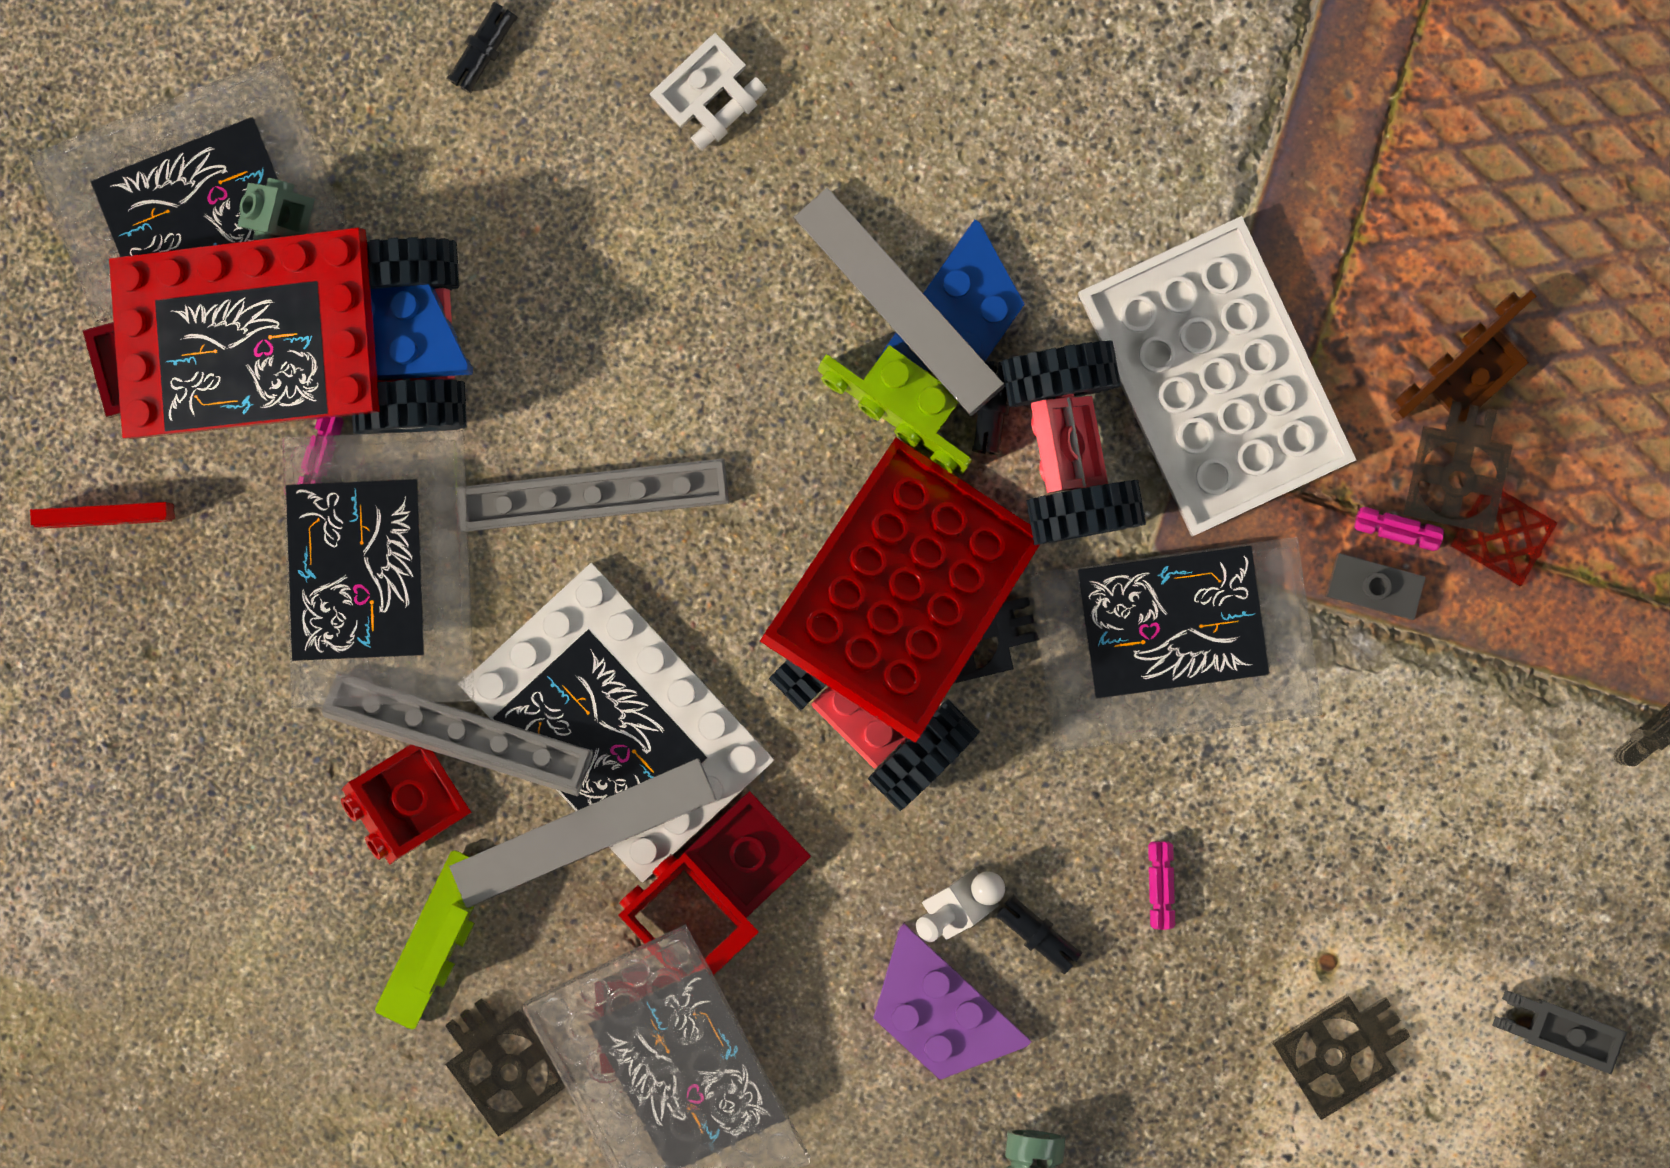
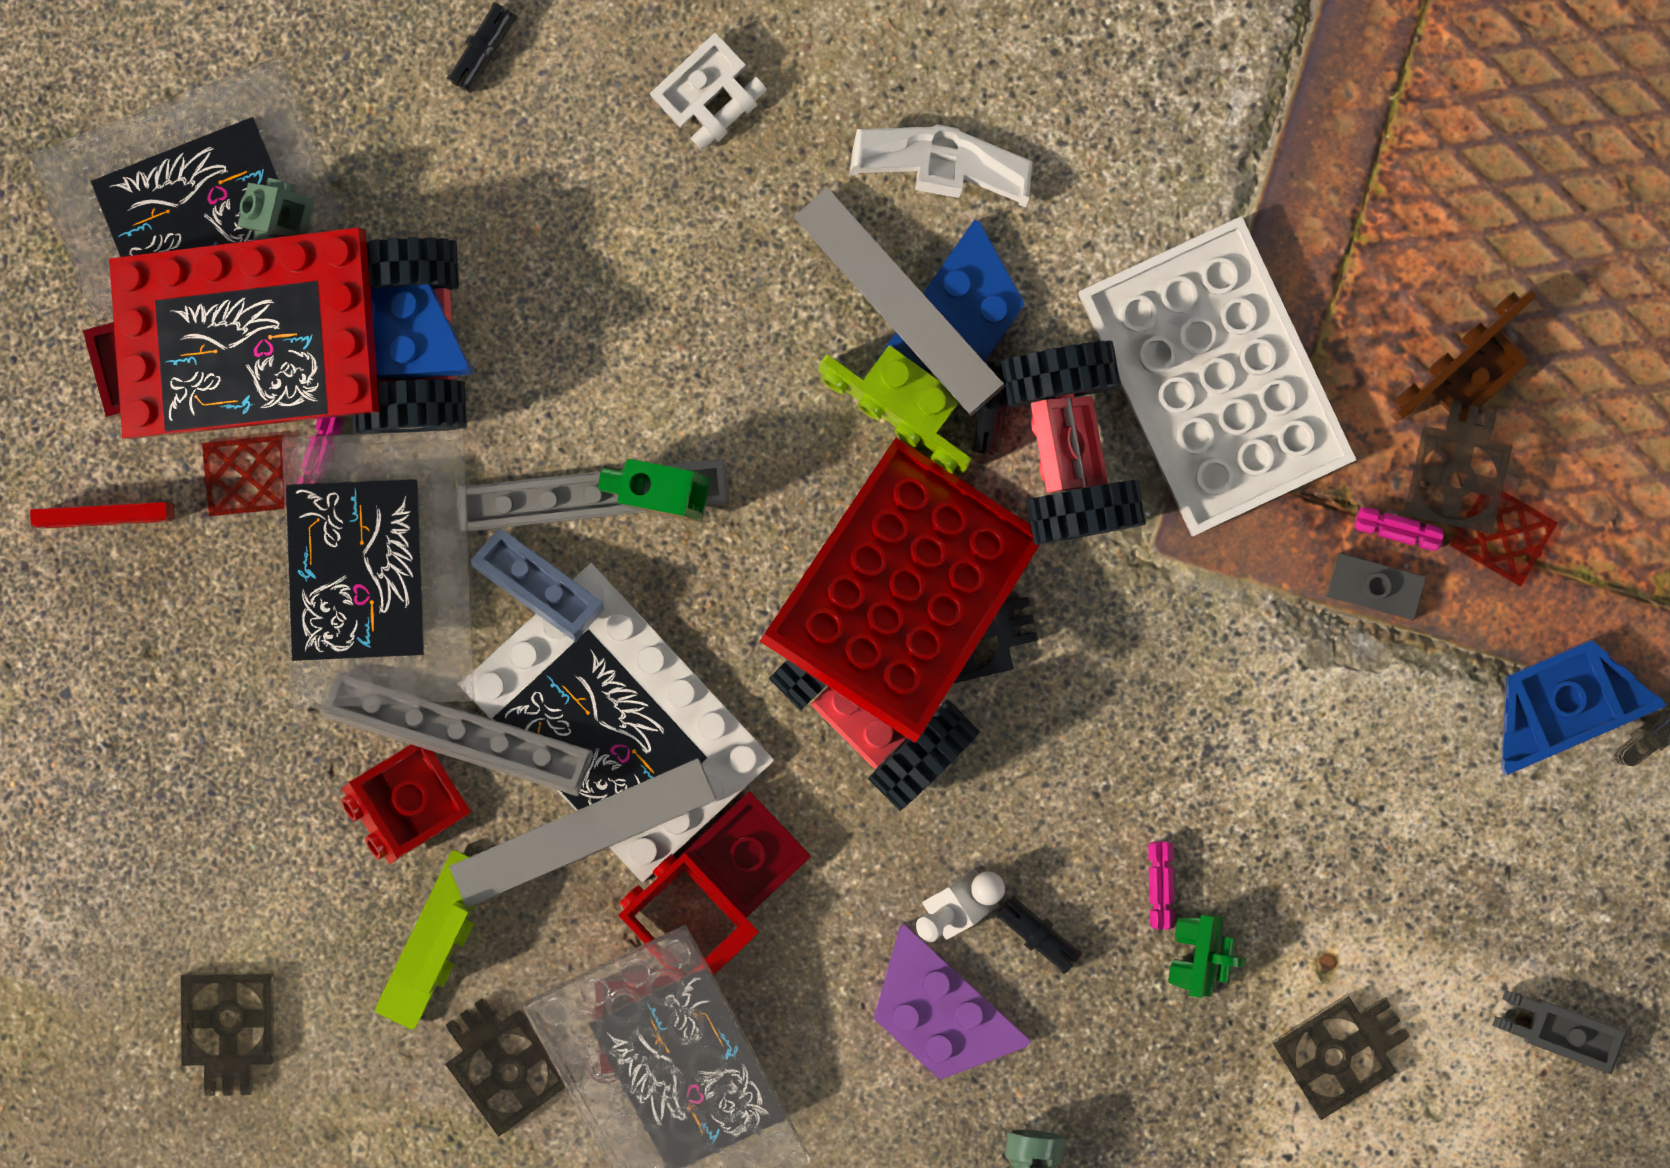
plate [1030,537,1323,752] -> none
none -> clear smoke piece [181,973,274,1096]
none -> clear red window [202,435,290,517]
none -> sand blue plate [471,528,605,642]
none -> green torso [598,459,711,523]
none -> white plate [850,124,1033,208]
none -> green hips [1168,914,1246,998]
none -> blue wing [1501,640,1666,775]

